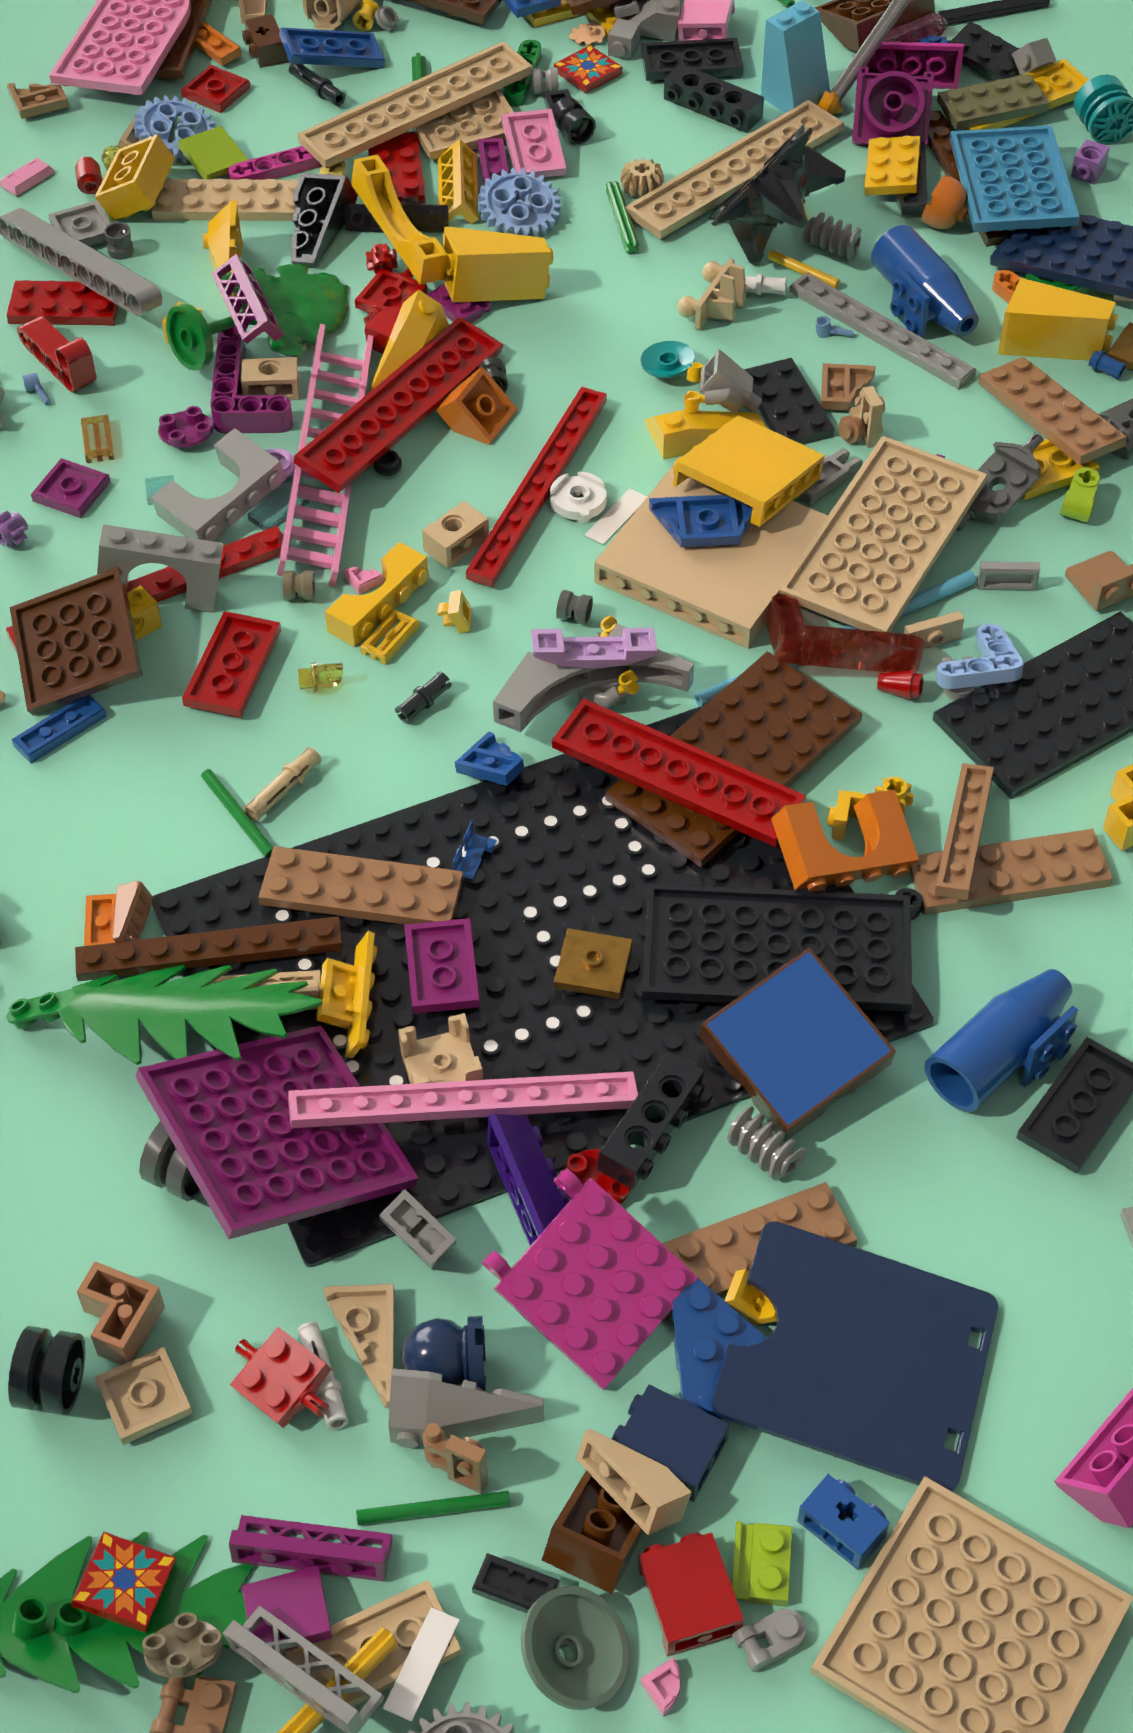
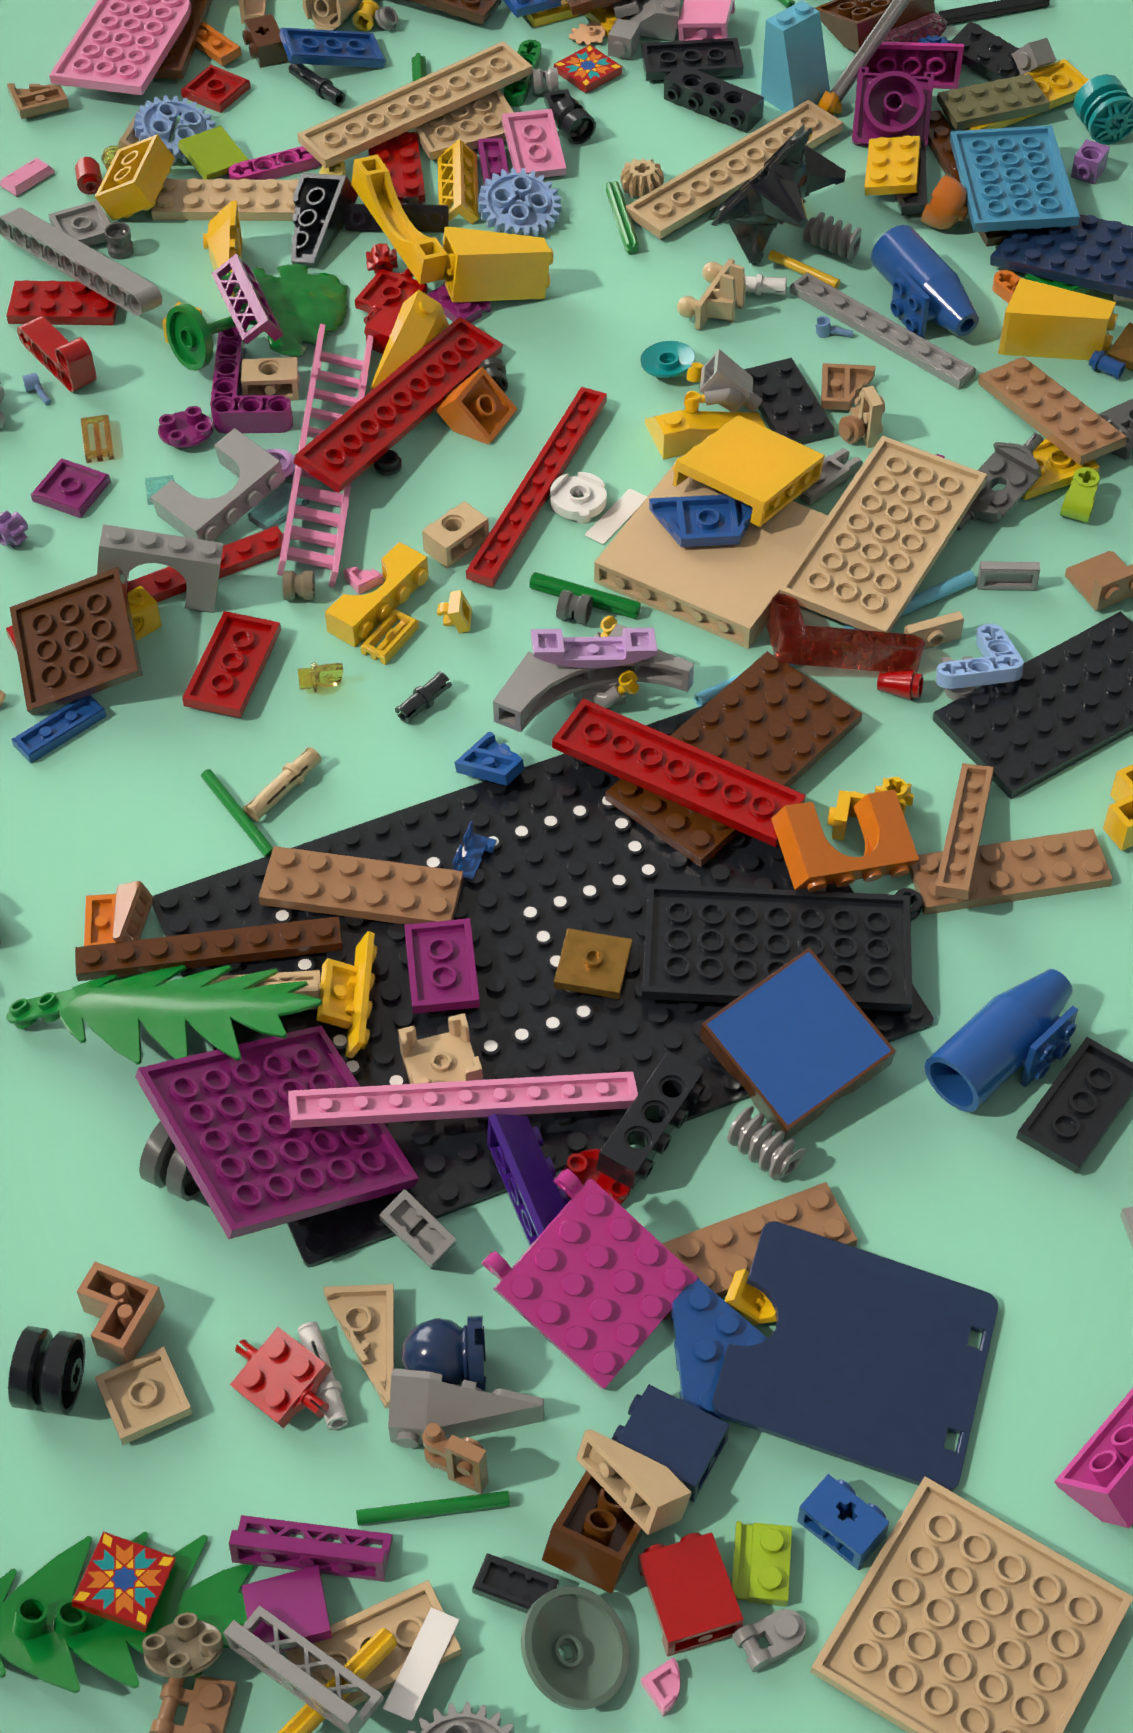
none -> green axle [529,572,641,619]

